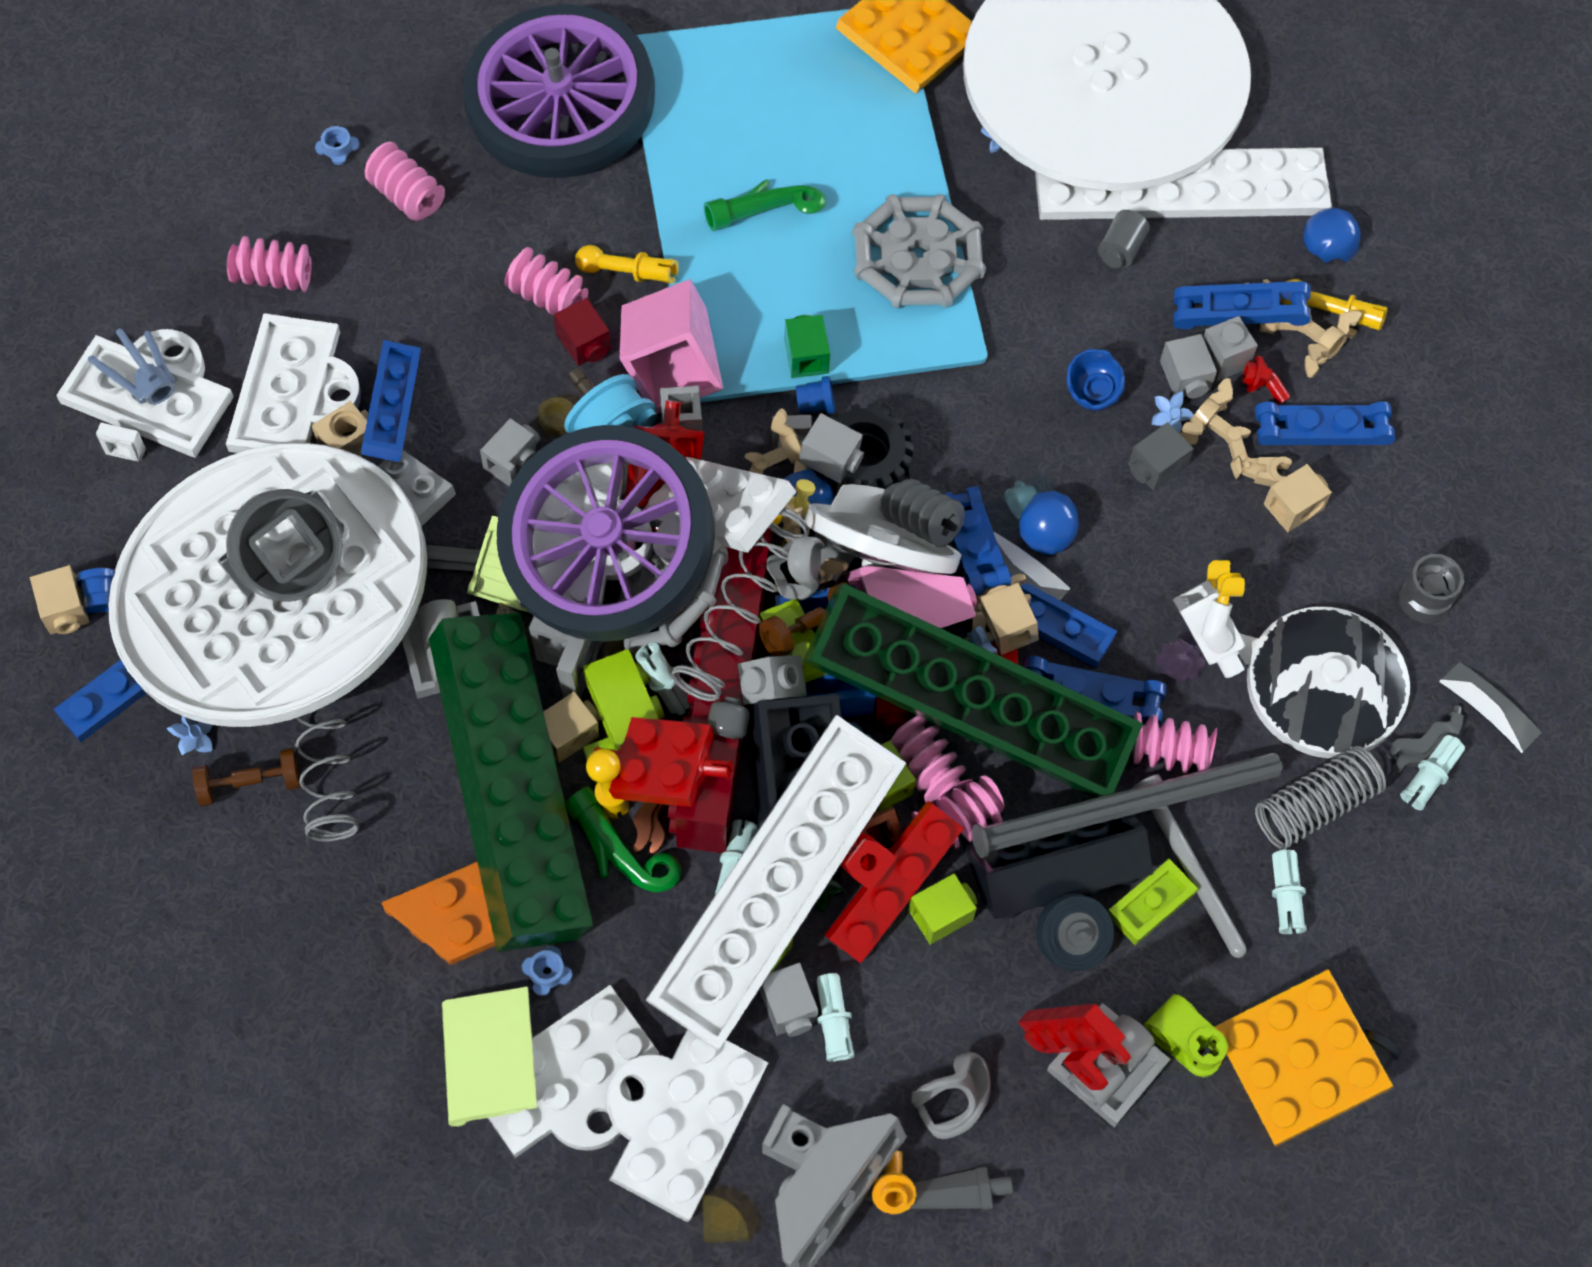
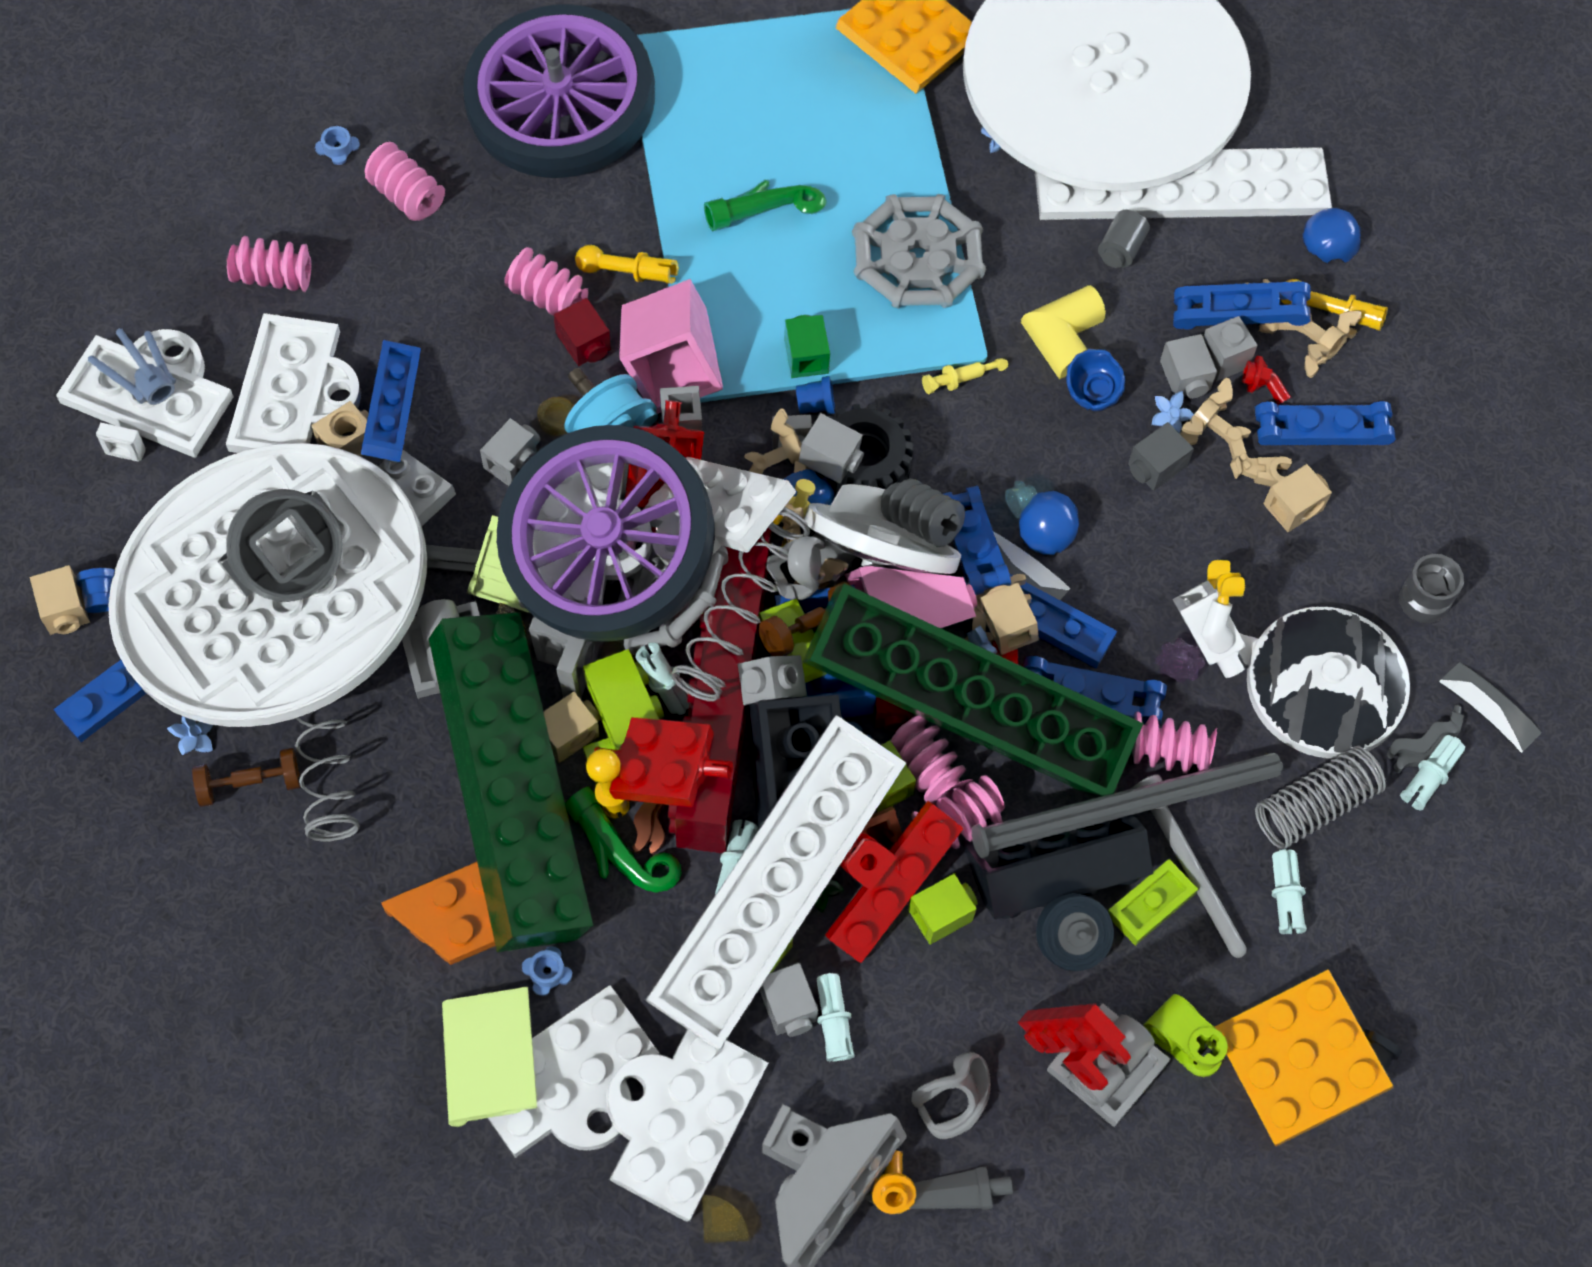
dark grey piece [706,697,751,740] -> none
none -> light yellow piece [922,358,1008,394]
none -> light yellow brick [1021,285,1105,379]

